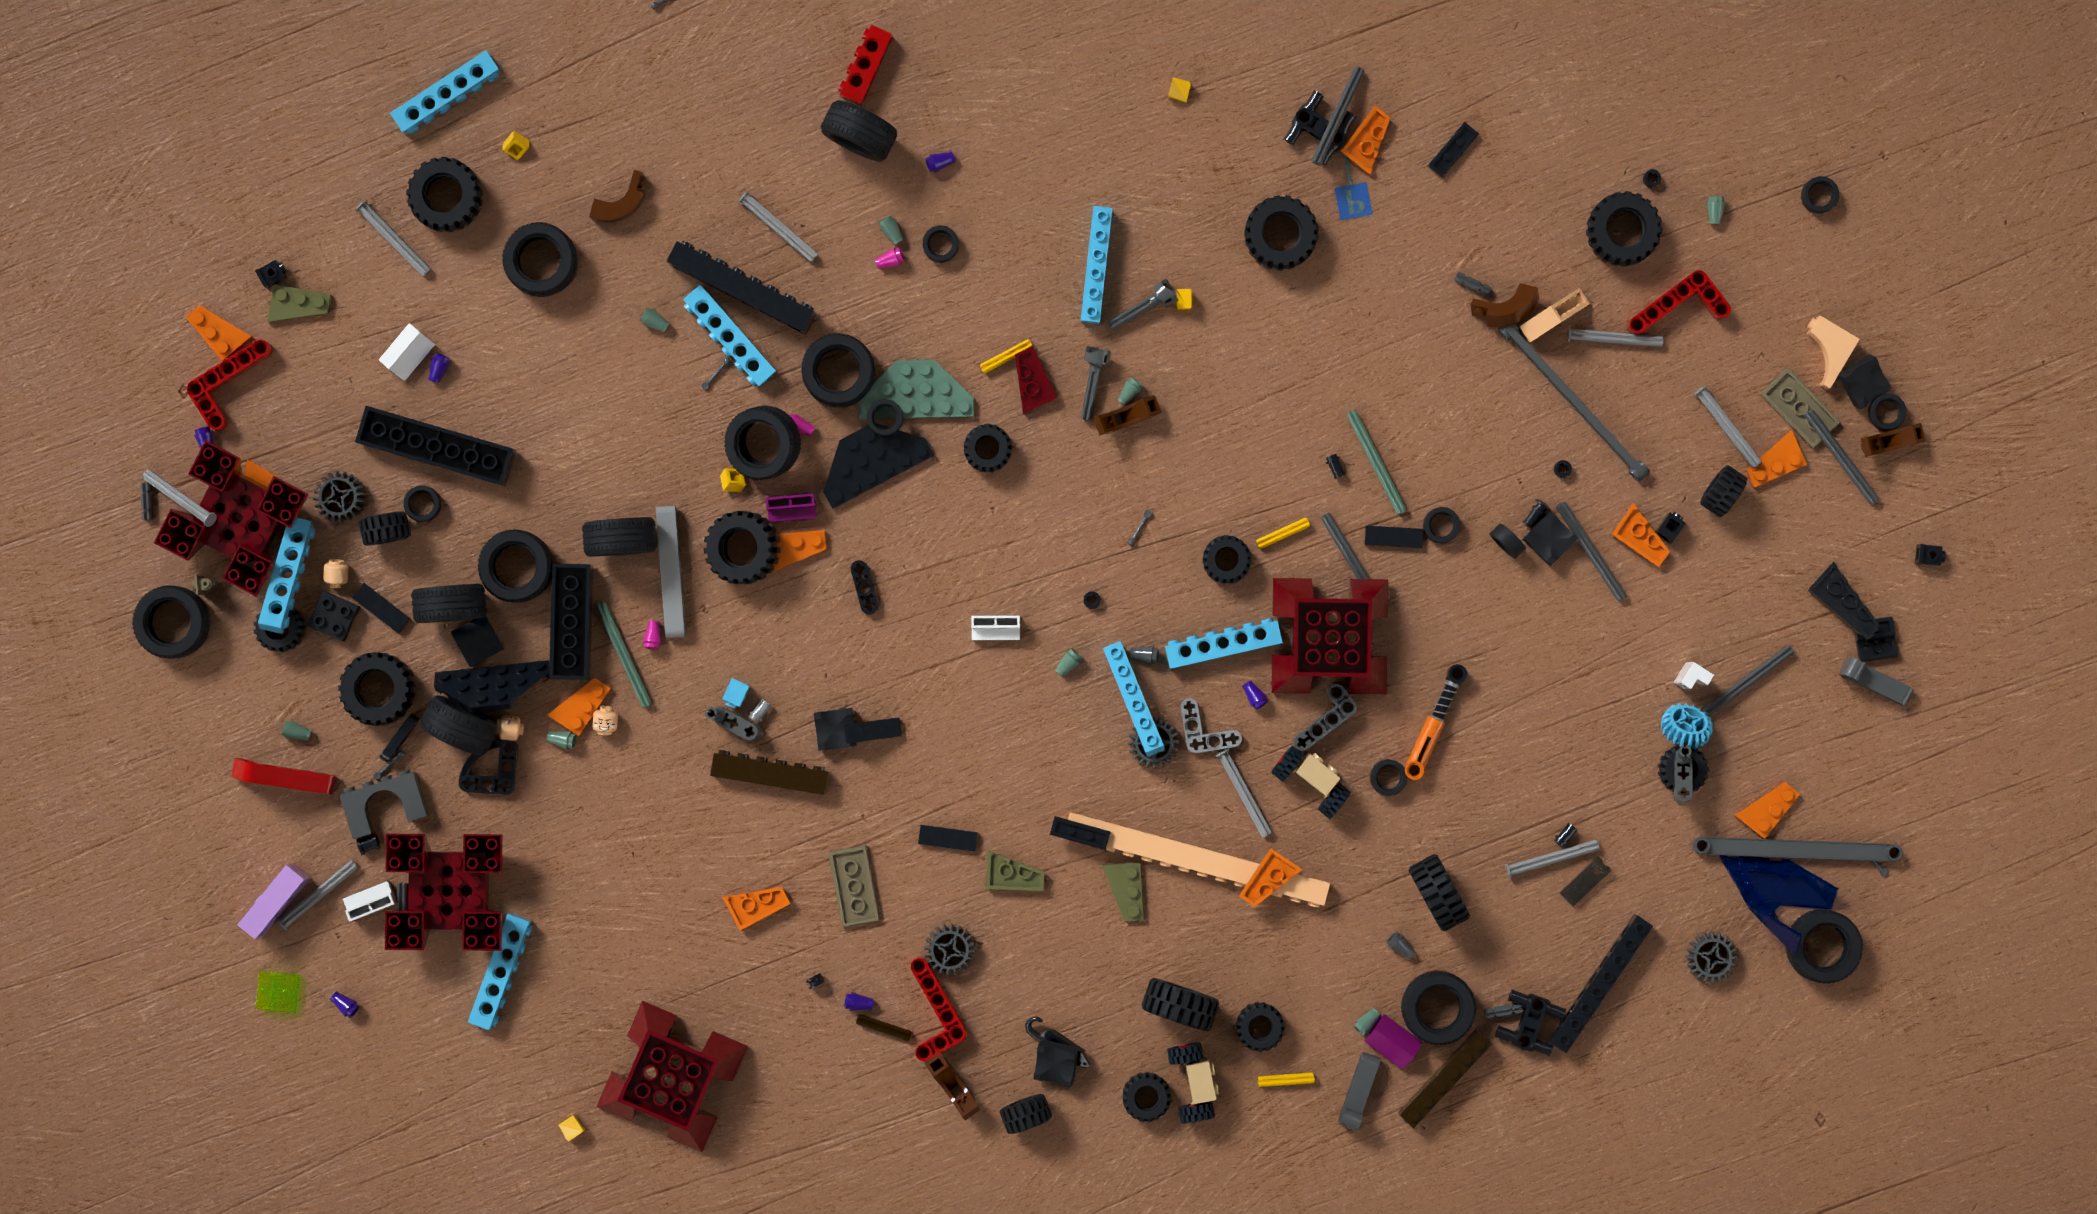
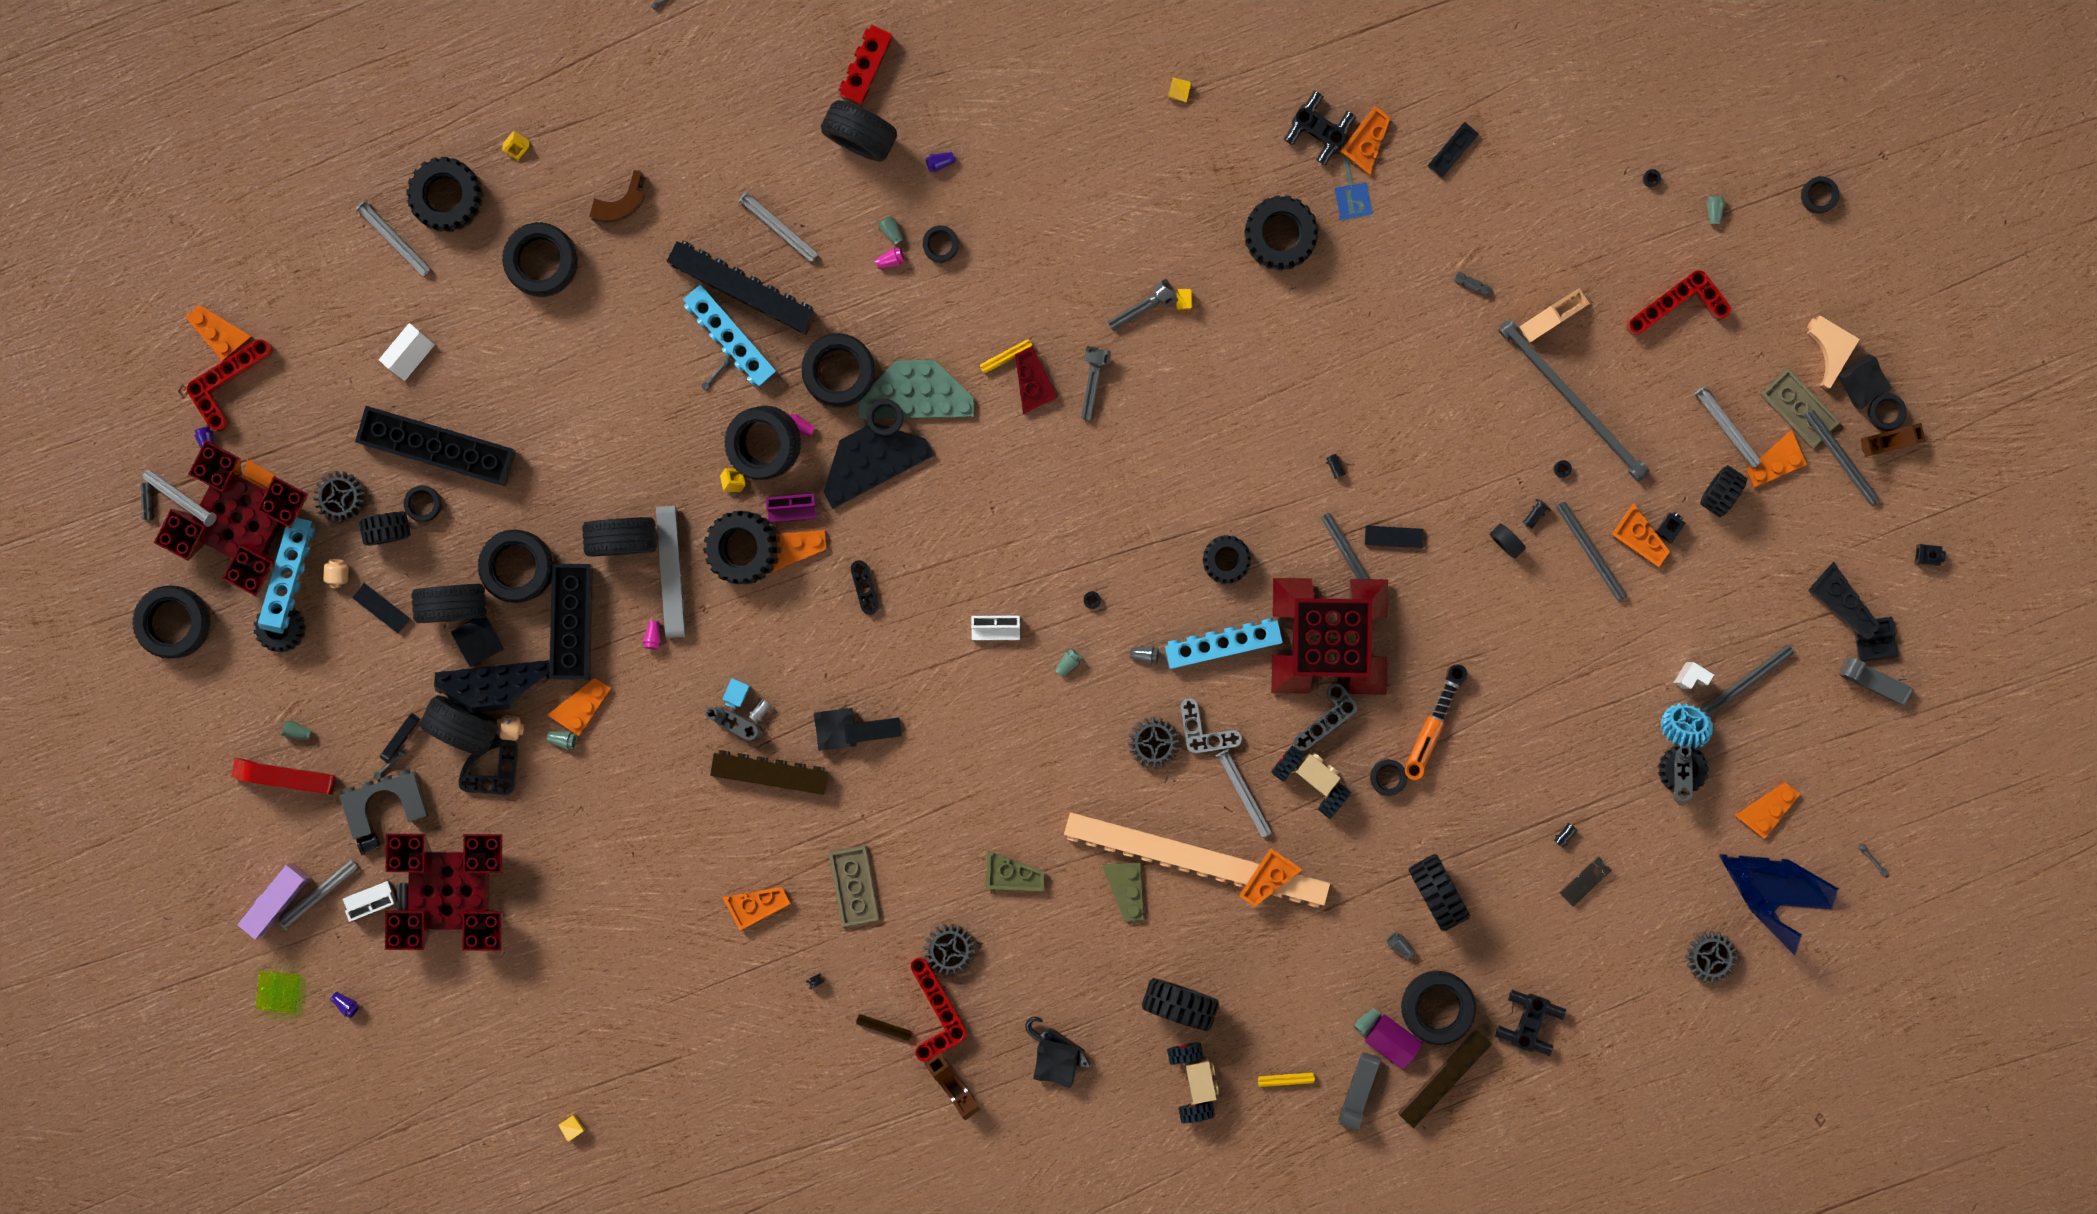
dark tan hinge [192,575,218,595] -> none
black brick [255,260,288,289] -> none
olive wing [267,284,332,322] -> none
black brick [307,591,360,641] -> none
black tyre [338,652,415,726] -> none
medium azure brick [390,50,501,135] -> none
dark purple cone [428,353,450,383] -> none
medium azure brick [468,913,533,1030] -> none
light nougat head [592,706,618,735] -> none
sand green axle [596,602,652,708] -> none
dark red slope [596,1000,748,1152] -> none
sand green cone [640,307,669,333] -> none
dark purple cone [844,992,873,1011] -> none
black tile [918,825,978,851] -> none
black tyre [964,424,1012,473] -> none
black tyre [999,1094,1052,1134] -> none
black tile [1050,816,1110,850] -> none
medium azure brick [1081,206,1112,324] -> none
reddish brown arch [1093,395,1162,436] -> none
medium azure brick [1103,641,1165,757] -> none
sand green cone [1117,377,1144,406] -> none
black tyre [1122,1072,1171,1122] -> none
dark grey hinge [1128,510,1152,546] -> none
black tyre [1236,1002,1285,1052] -> none
dark purple cone [1242,680,1268,710] -> none
yellow axle [1256,518,1310,549] -> none
dark grey axle [1312,66,1364,166] -> none
sand green axle [1347,410,1406,515] -> none
black tyre [1423,507,1461,544] -> none
reddish brown arch [1471,283,1539,327] -> none
dark grey axle [1484,1003,1523,1020] -> none
light grey axle [1505,840,1600,879] -> none
black brick [1523,511,1578,566] -> none
black brick [1548,914,1653,1053] -> none
light grey axle [1567,326,1664,347] -> none
black tyre [1586,191,1662,267] -> none
dark grey piece [1692,837,1902,861] -> none
black tyre [1785,909,1863,984] -> none

